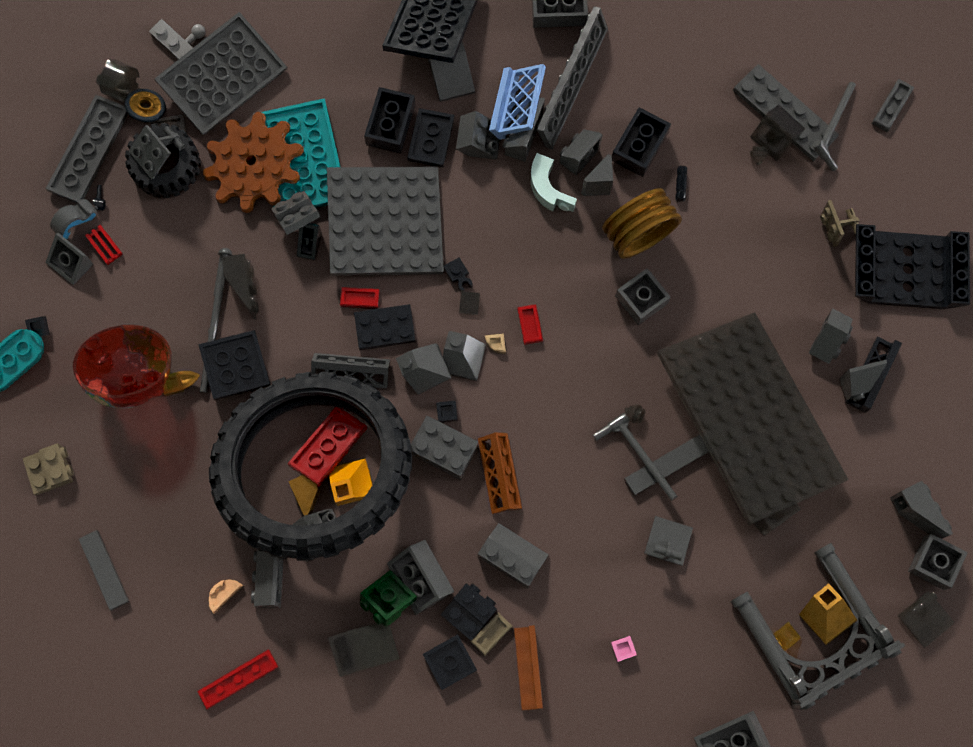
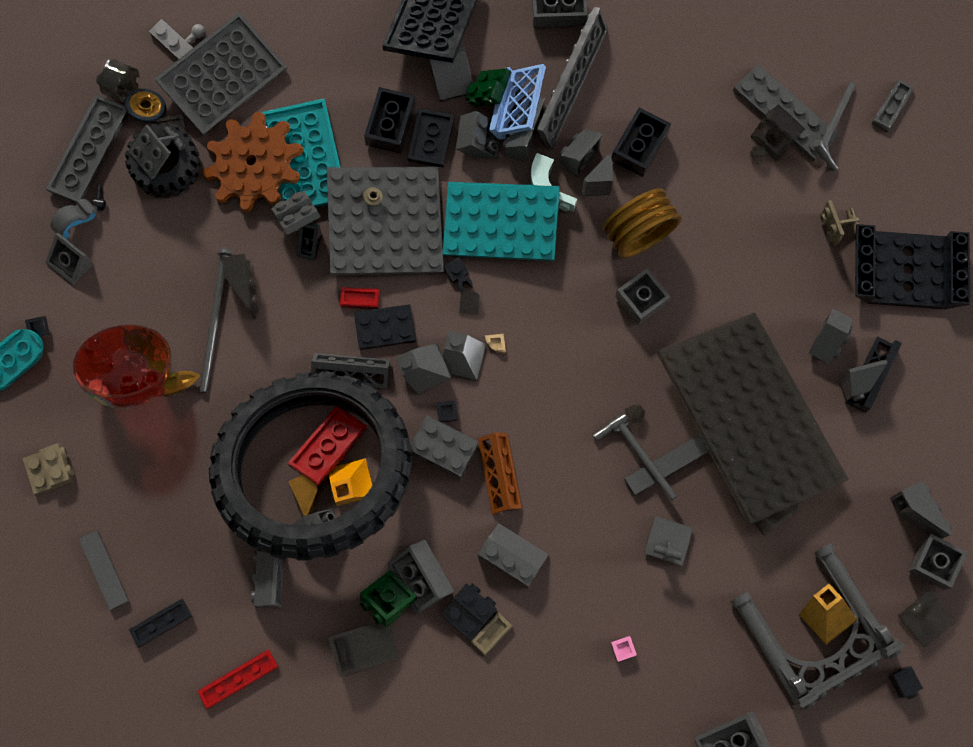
red tile [85,225,123,265] -> none
black plate [198,330,270,400] -> none
light nougat tile [209,579,244,614] -> none
black plate [423,634,477,690] -> none
dark orange fence [514,625,543,710] -> none
red tile [517,304,543,345] -> none
black axle [675,166,687,201] -> none
clear yellow slope [773,622,801,651] -> none
none -> black plate [129,599,193,648]
none -> dark tan plate [364,187,383,206]
none -> teal plate [443,182,560,261]
none -> dark green plate [465,68,512,107]
none -> black brick [888,666,923,700]

